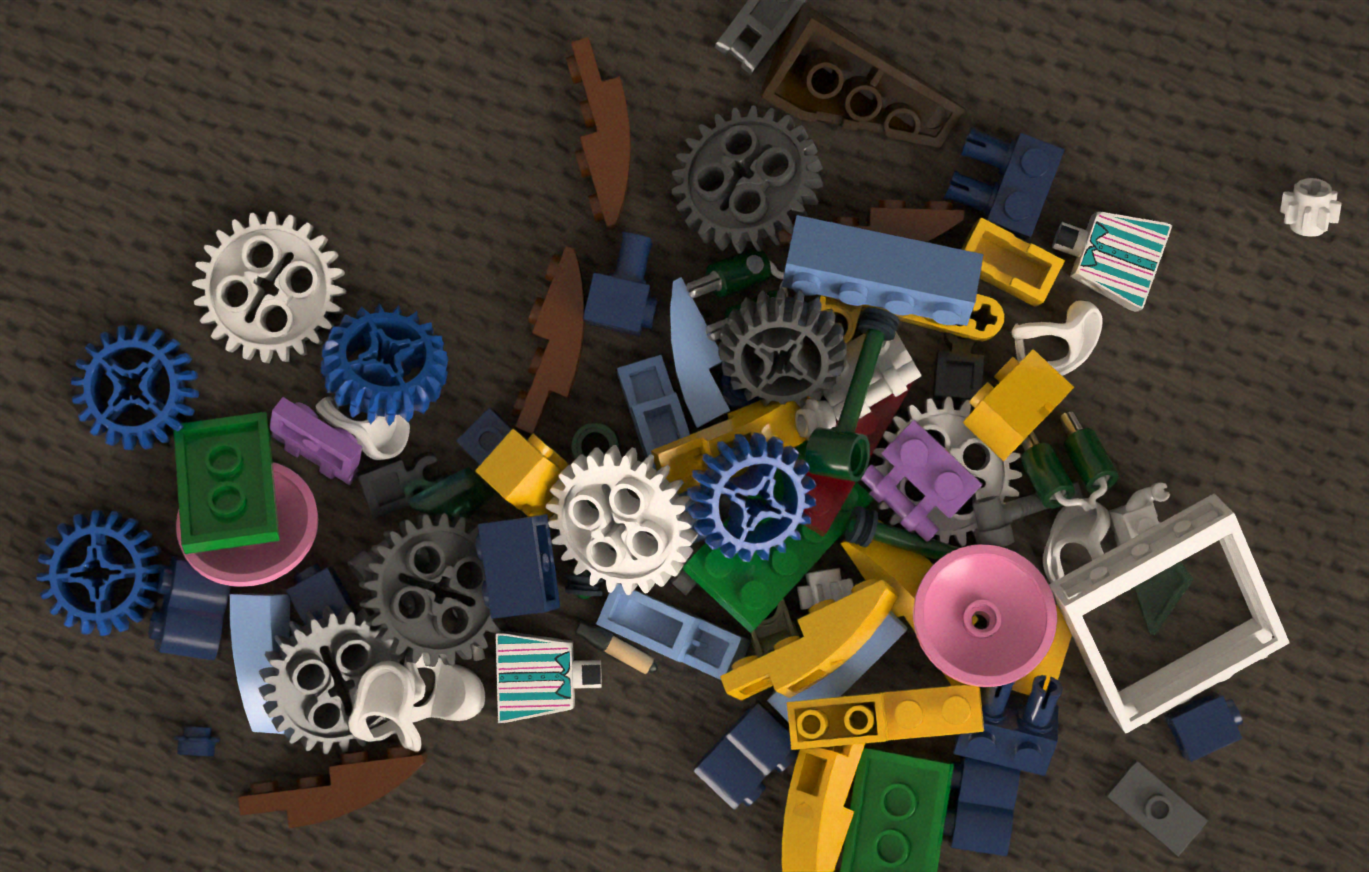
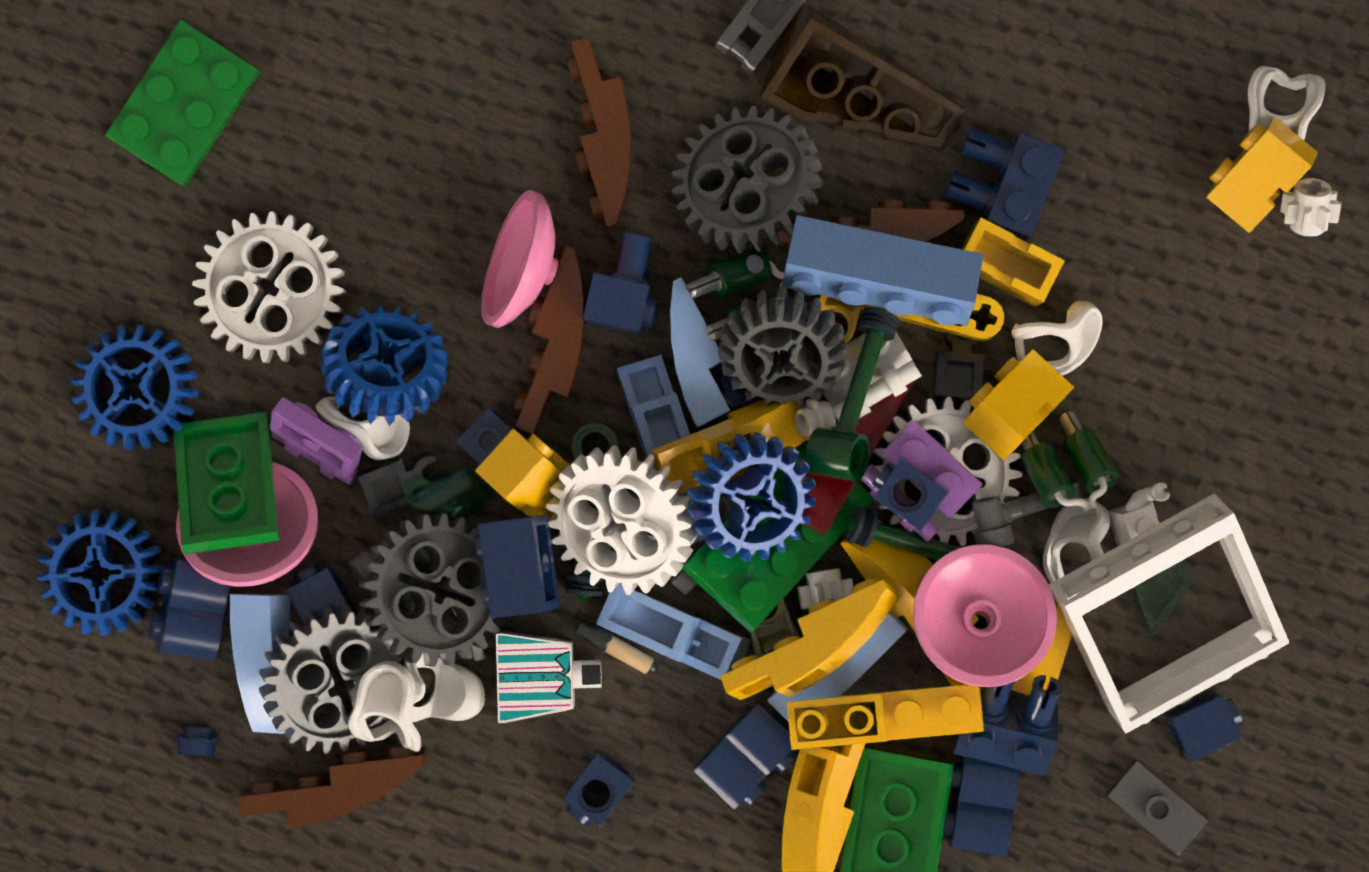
torso [1052,212,1172,312] -> none
none -> green plate [105,20,260,187]
none -> bright pink dish [481,190,558,328]
none -> dark blue brick [563,750,635,827]
none -> dark blue brick [872,458,949,531]
none -> yellow brick [1206,117,1318,233]
none -> white piece [1248,66,1325,140]

